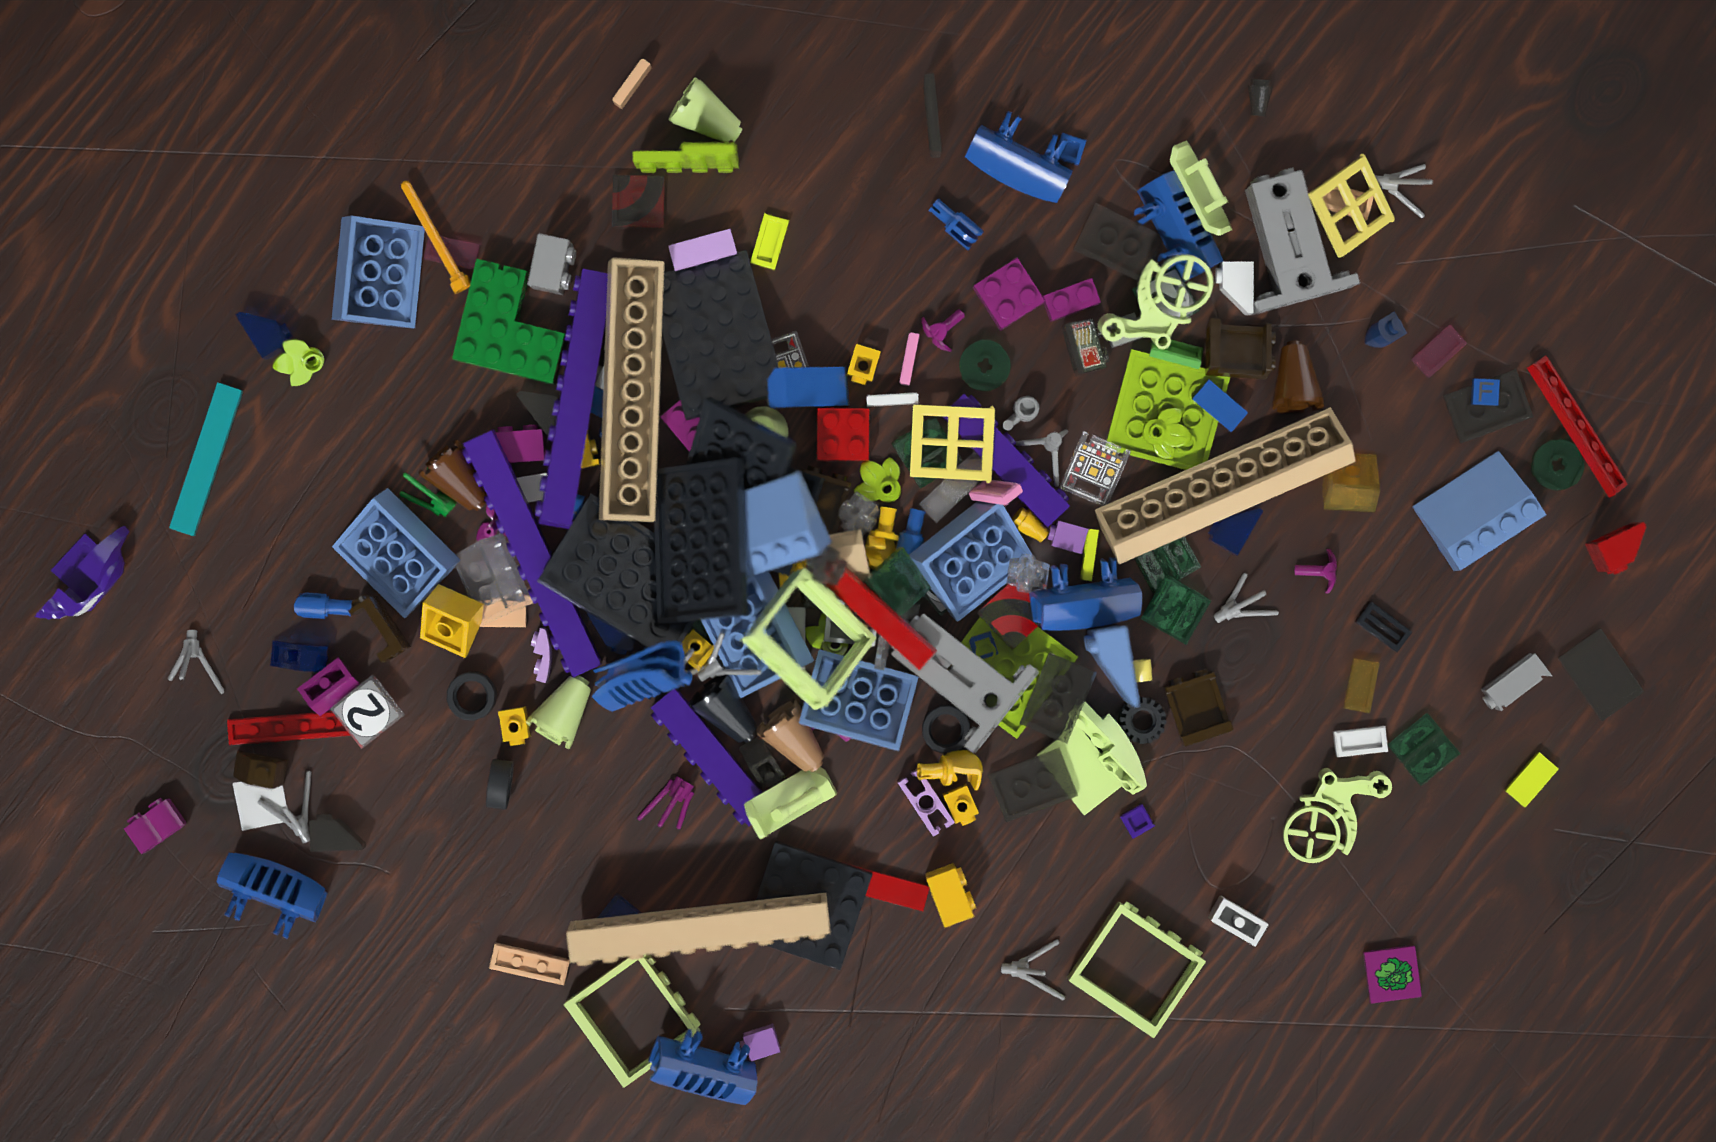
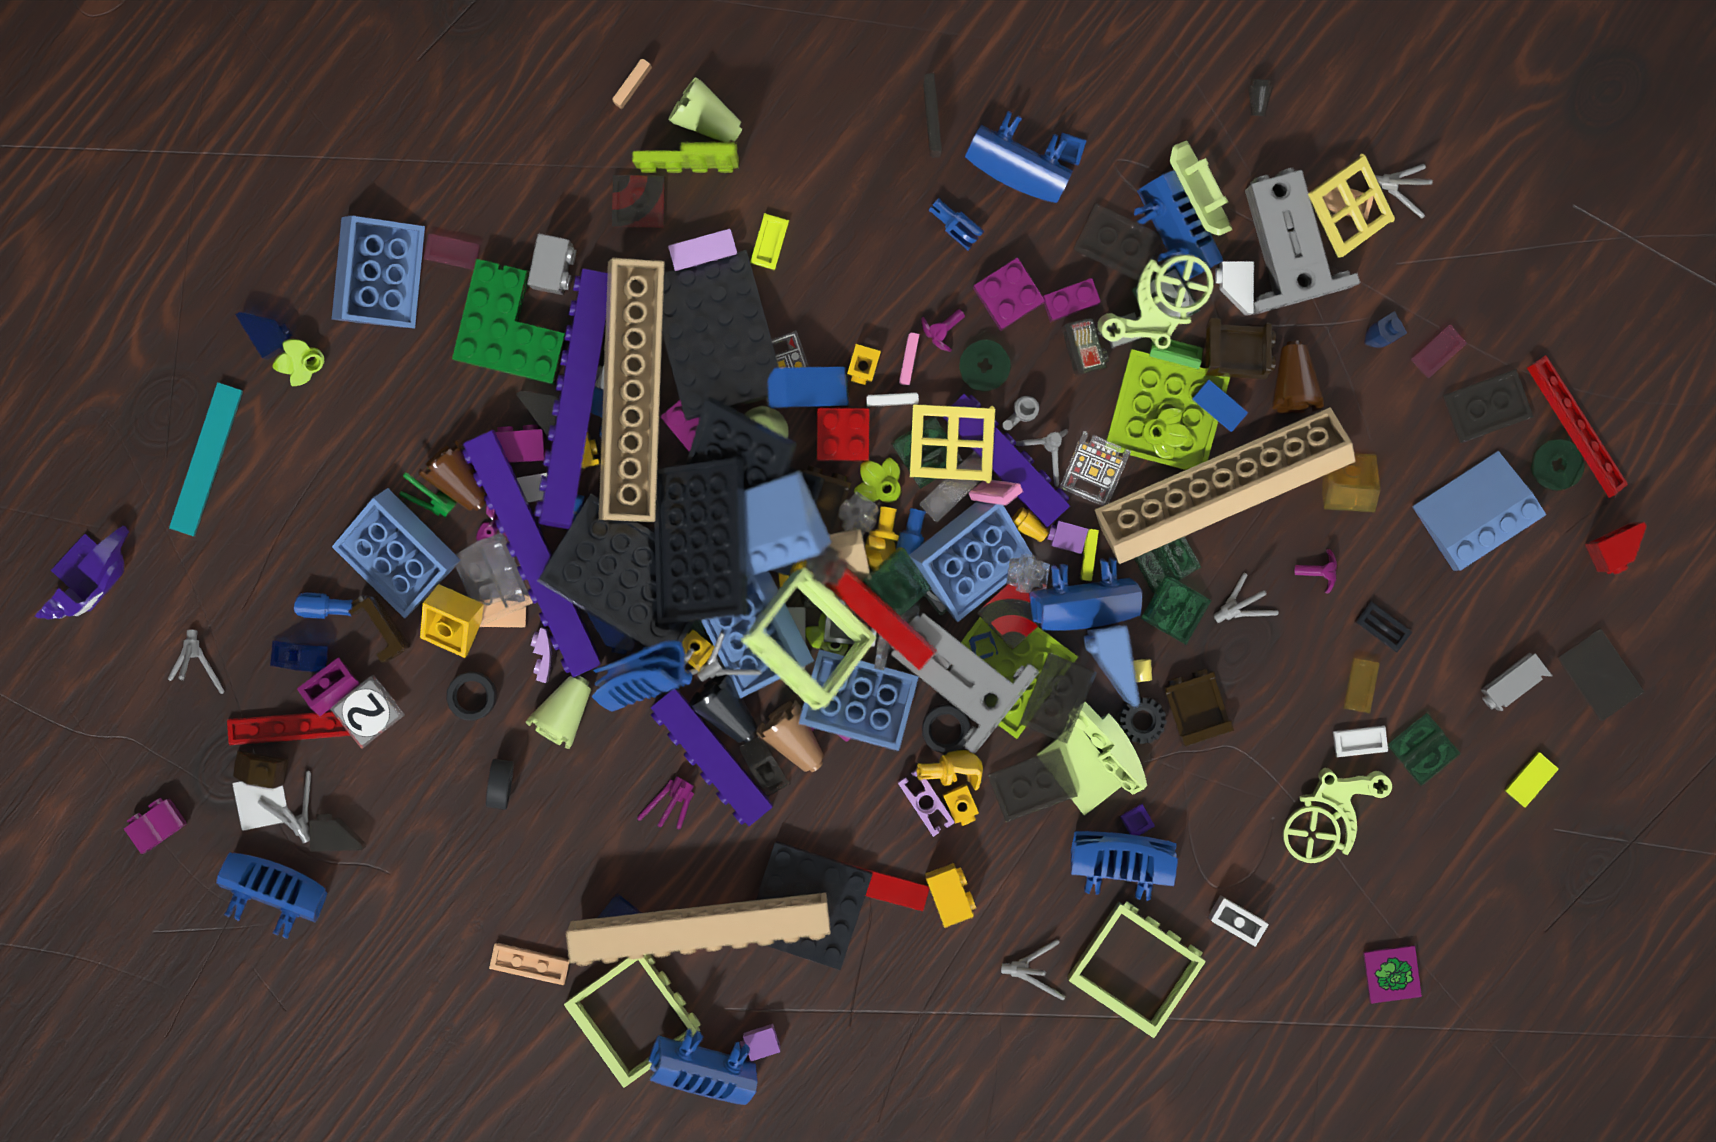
light orange piece [401,181,471,294] -> none
yellow brick [498,707,531,746] -> none
yellowish green piece [744,767,837,839] -> none
clear blue slope [1208,508,1263,556] -> none
blue tile [1471,378,1500,406] -> none
none -> blue piece [1070,831,1178,901]

